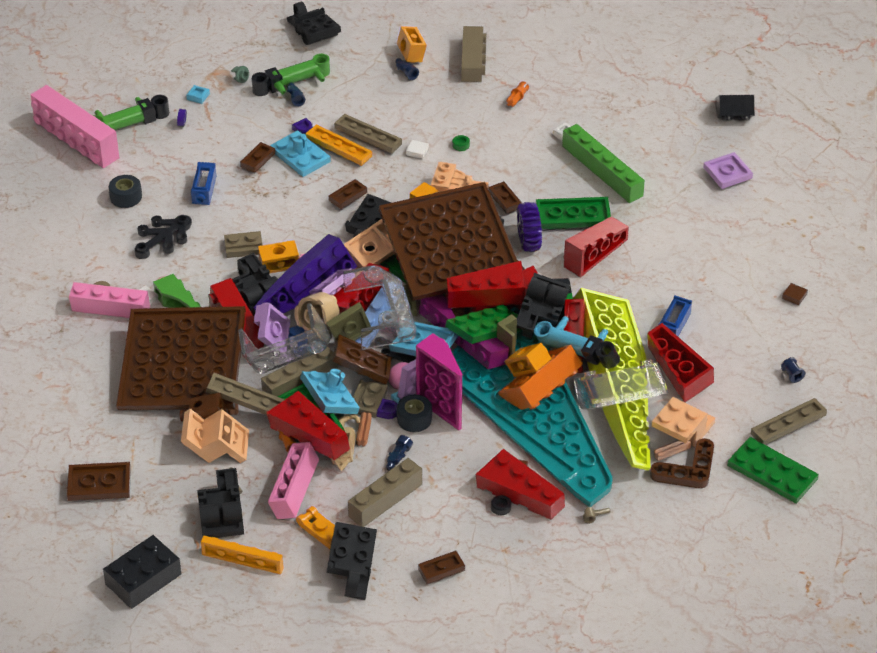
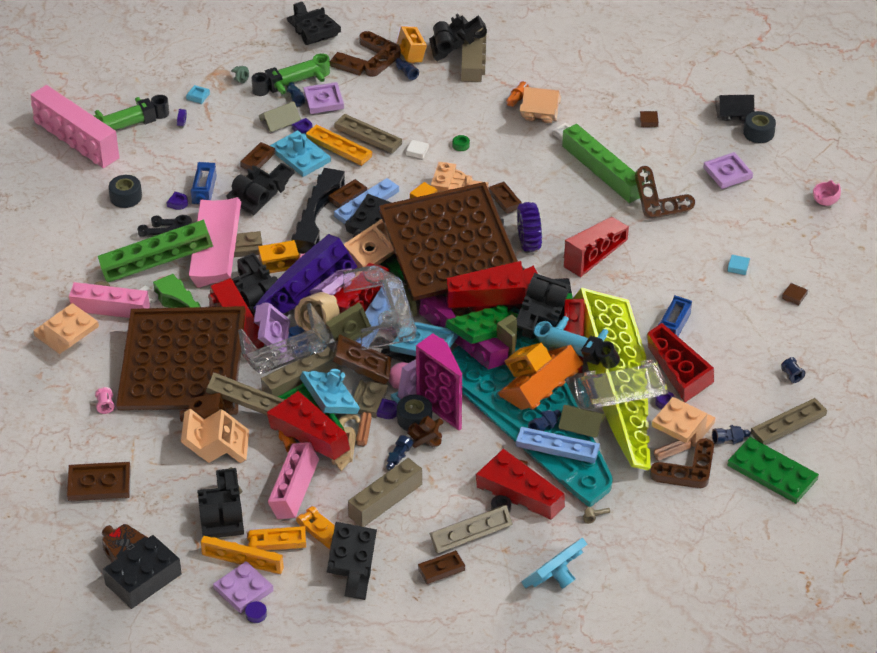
green plate [536,197,611,229] -> none
none -> light nougat bracket [33,303,99,354]
none -> bright pink bush [95,387,114,414]
none -> bright green brick [98,219,213,282]
none -> torso [102,524,148,563]
none -> dark purple tile [166,191,188,210]
none -> bright pink arch [189,197,241,288]
none -> lavender plate [213,561,274,614]
none -> black plate [226,163,295,215]
none -> dark purple tile [245,601,267,623]
none -> light orange plate [247,526,306,551]
none -> panel [258,101,301,132]
none -> black arch [291,168,345,254]
none -> lavender plate [303,82,344,114]
none -> reddish brown plate [330,52,367,76]
none -> light blue plate [334,178,399,224]
none -> reddish brown beam [359,31,401,77]
none -> reddish brown hips [407,415,444,448]
none -> black plate [429,13,487,62]
none -> dark tan plate [429,505,513,553]
none -> light blue plate [516,427,600,464]
none -> light nougat bracket [520,87,561,123]
none -> medium azure plate [521,538,588,589]
none -> dark blue piece [528,410,561,431]
none -> olive panel [559,405,606,438]
none -> reddish brown beam [635,166,695,218]
none -> reddish brown tile [640,111,659,127]
none -> dark purple tile [655,391,675,409]
none -> dark blue piece [712,425,751,445]
none -> medium azure tile [728,255,750,275]
none -> black wheel [743,111,776,143]
none -> bright pink hair [813,180,841,206]

